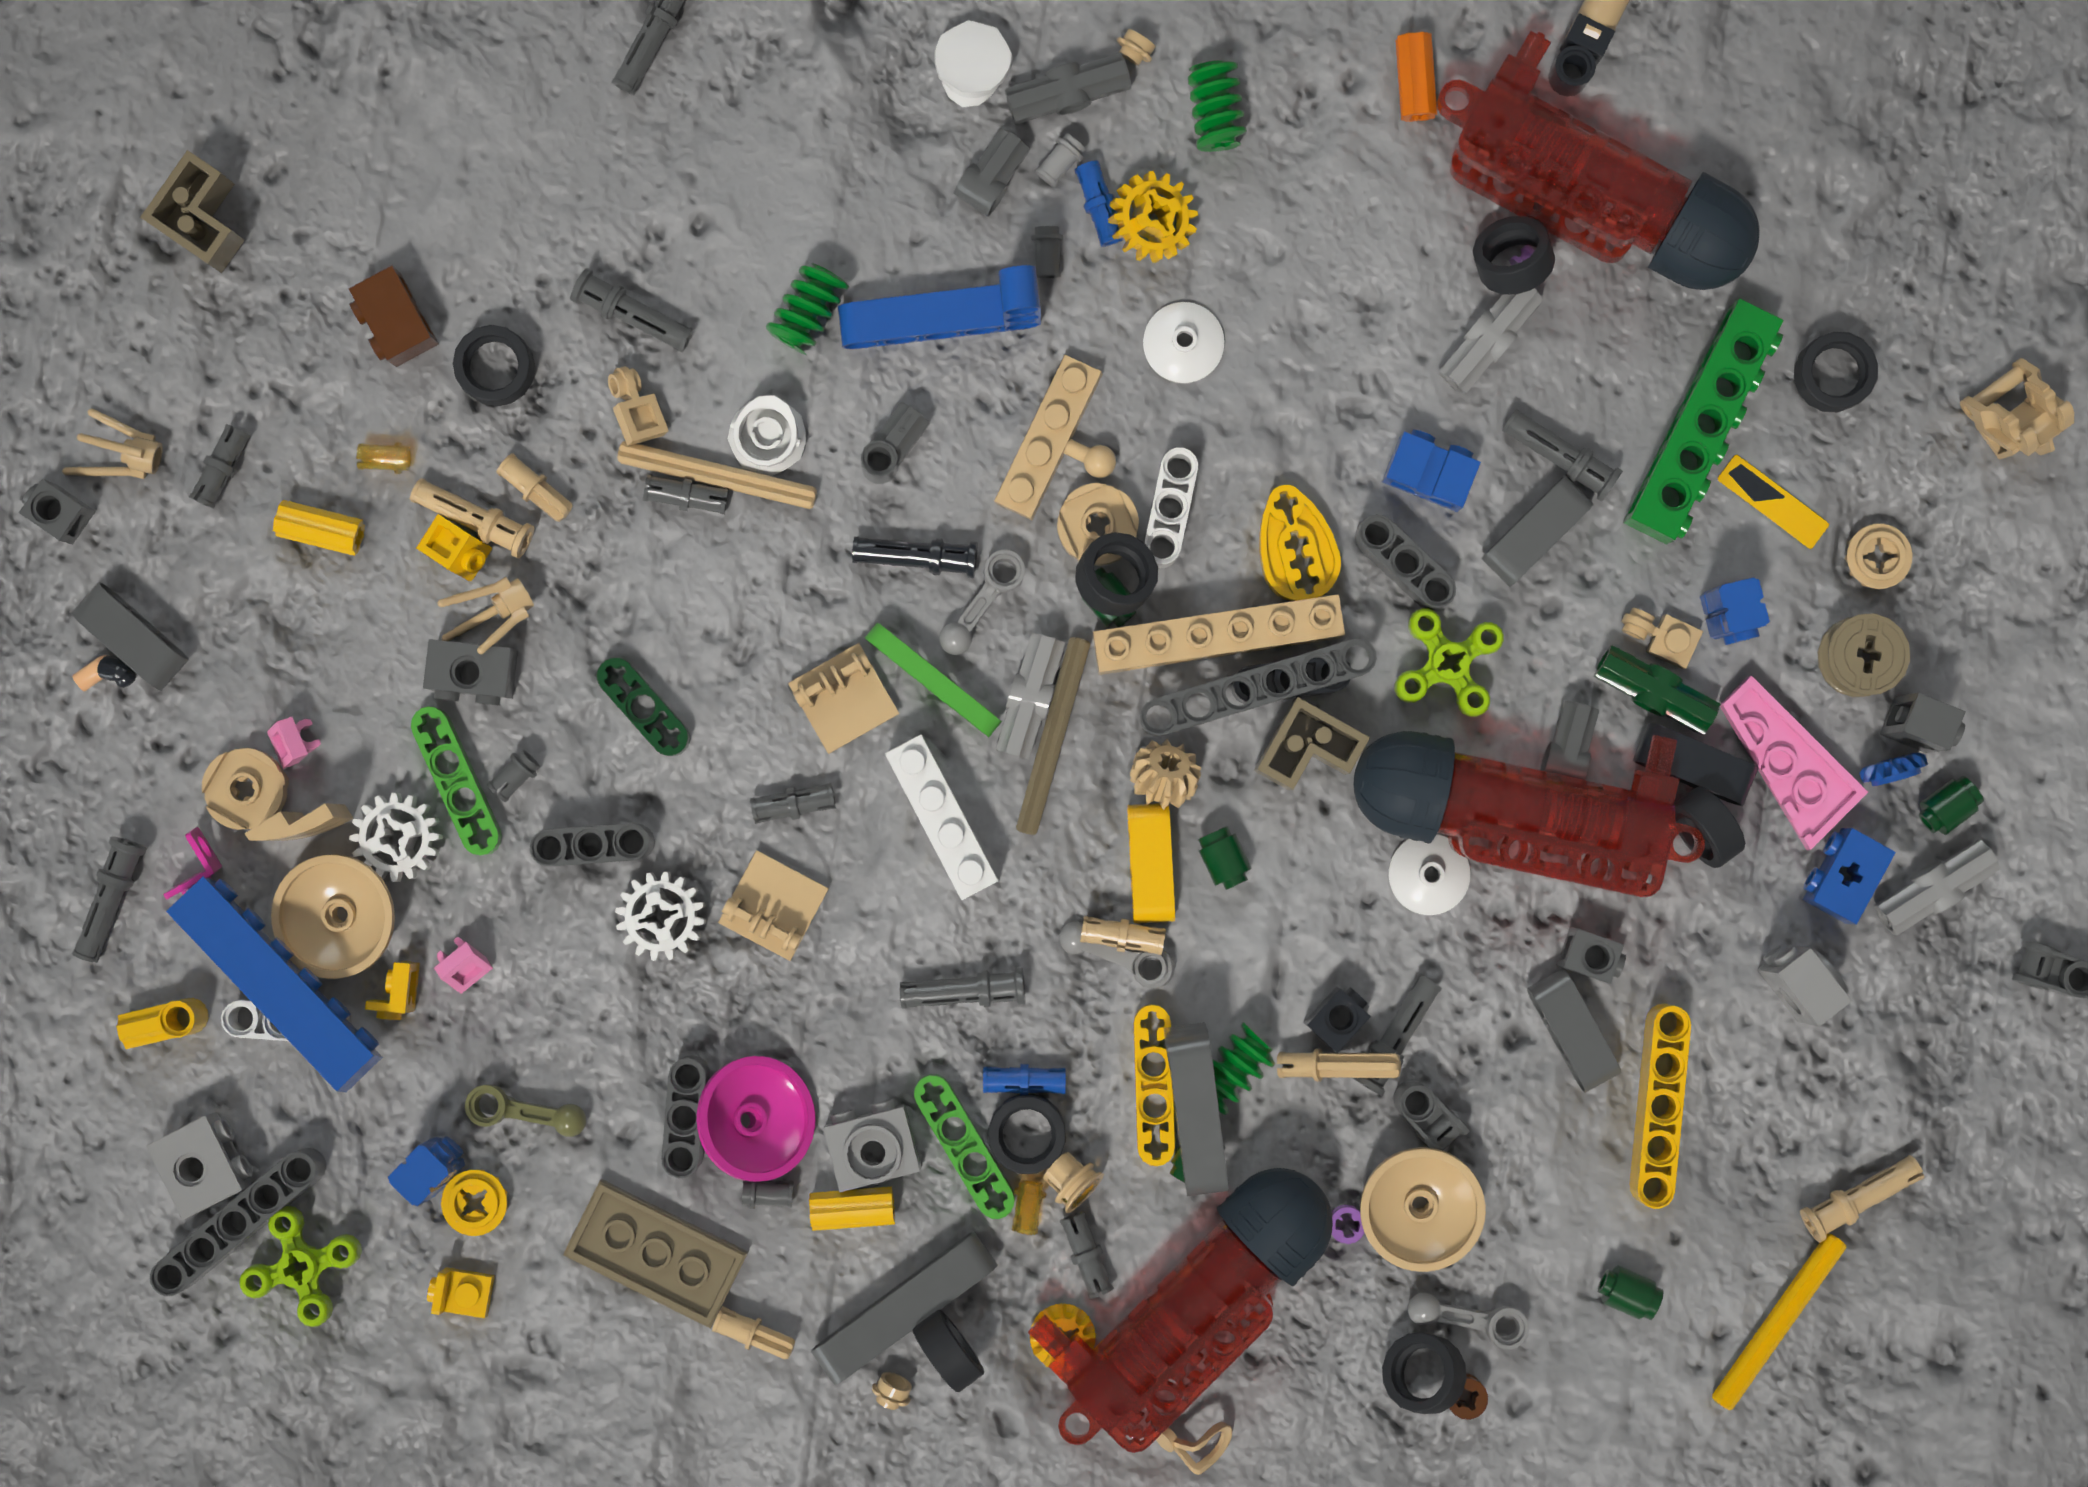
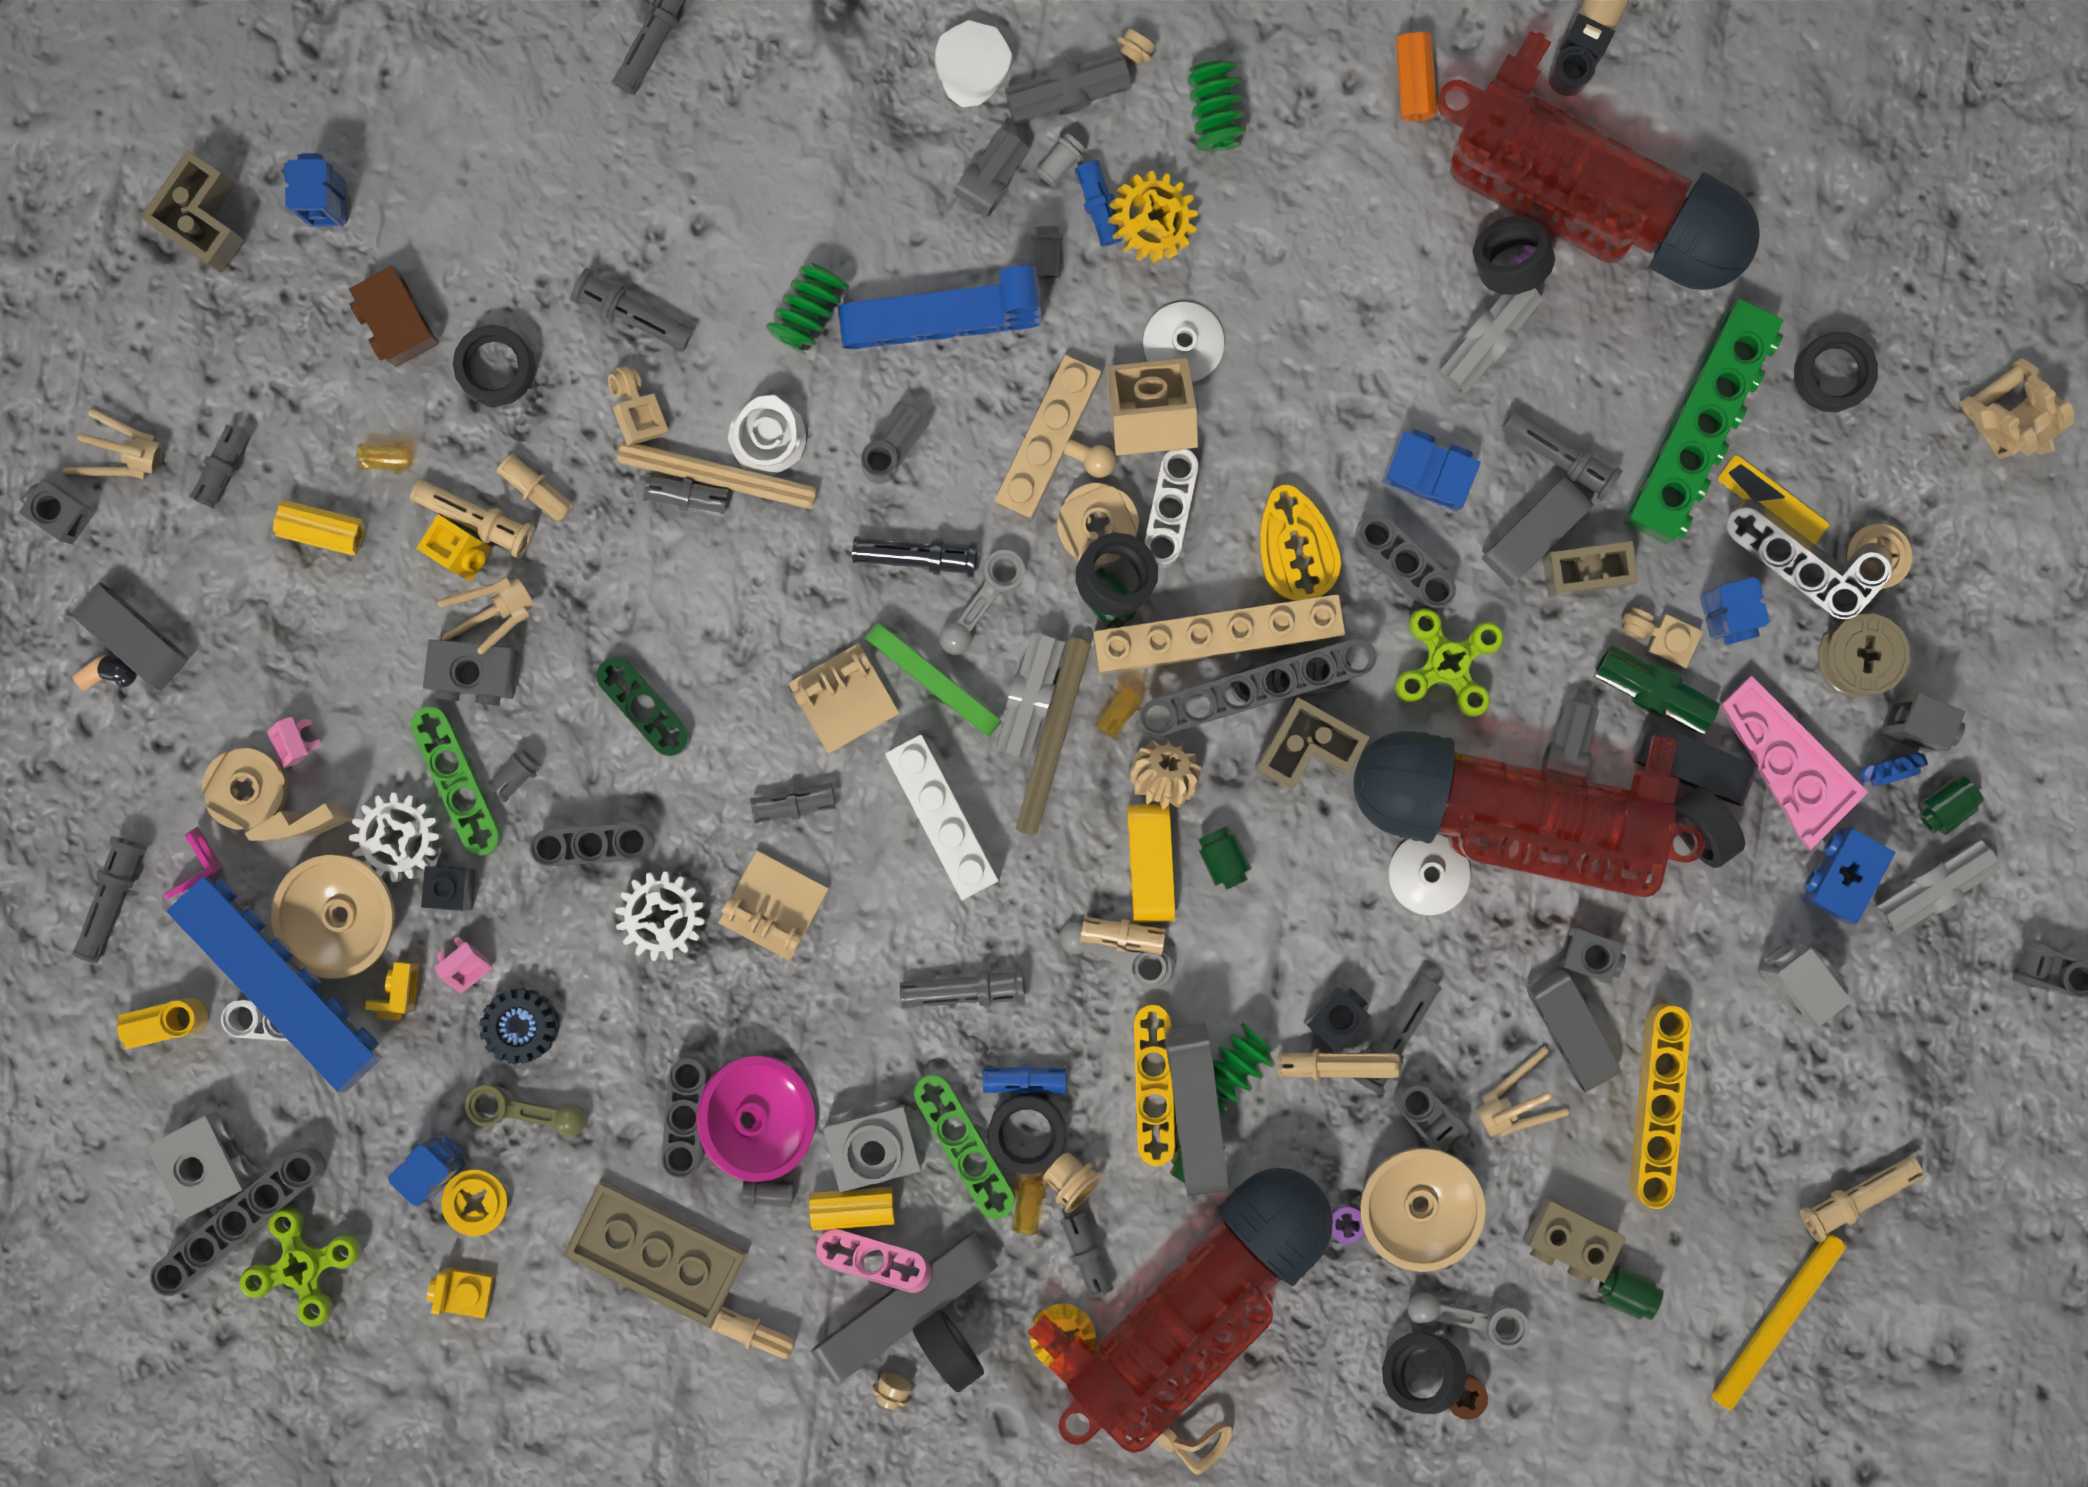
none -> blue brick [284,153,347,227]
none -> black brick [421,866,476,911]
none -> black bush [479,988,559,1064]
none -> bright pink beam [816,1229,932,1293]
none -> clear yellow pin [1094,685,1143,740]
none -> tan brick [1106,358,1198,456]
none -> tan plant [1475,1047,1570,1138]
none -> dark tan brick [1522,1196,1626,1284]
none -> dark tan brick [1542,541,1639,598]
none -> beam [1727,499,1892,620]

